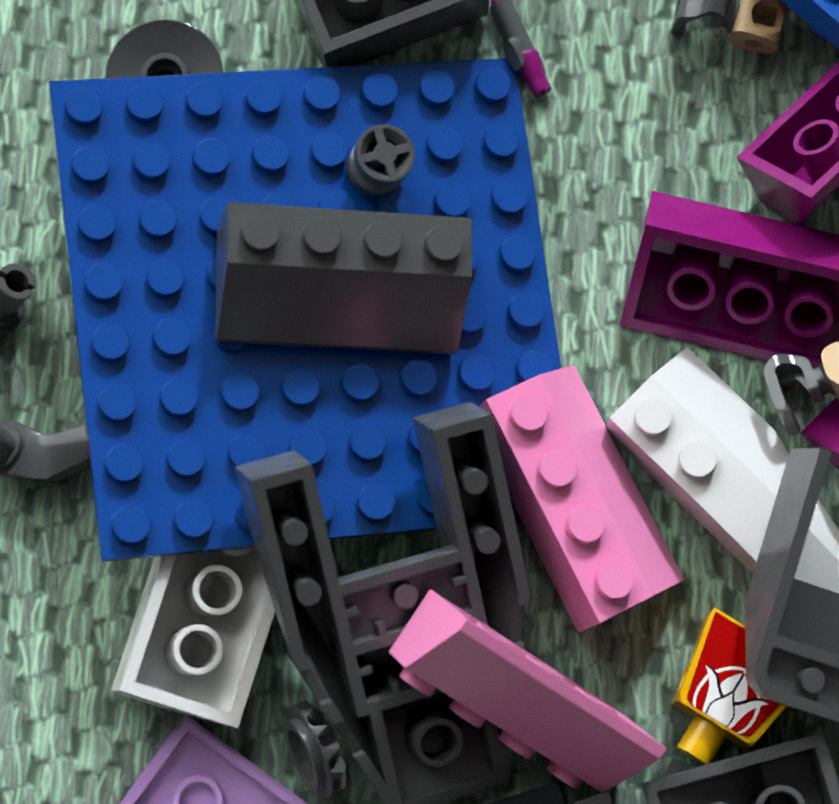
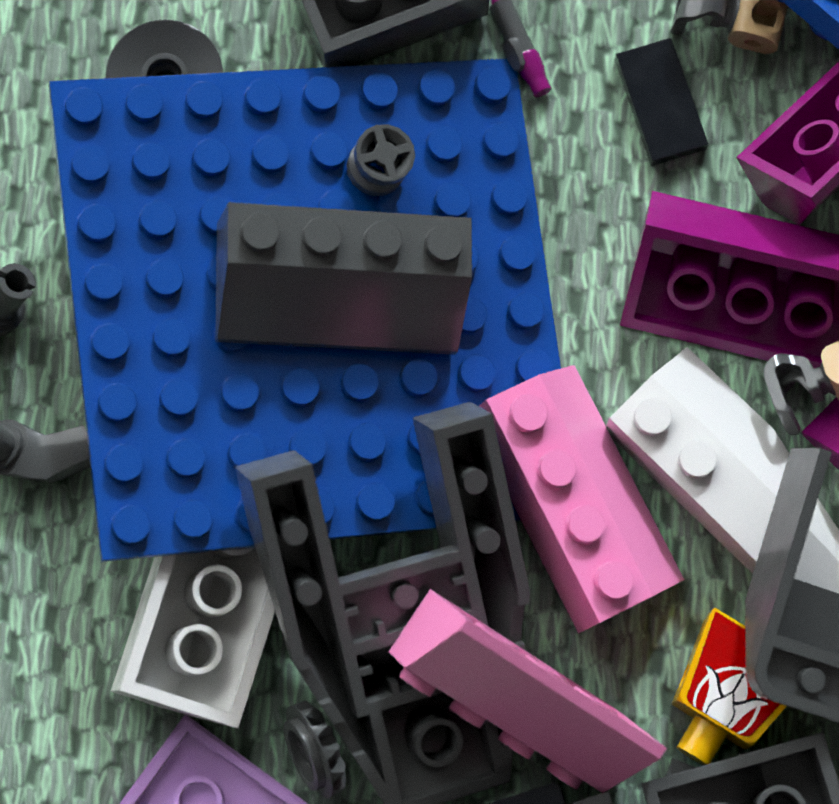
none -> black tile [615,38,708,166]

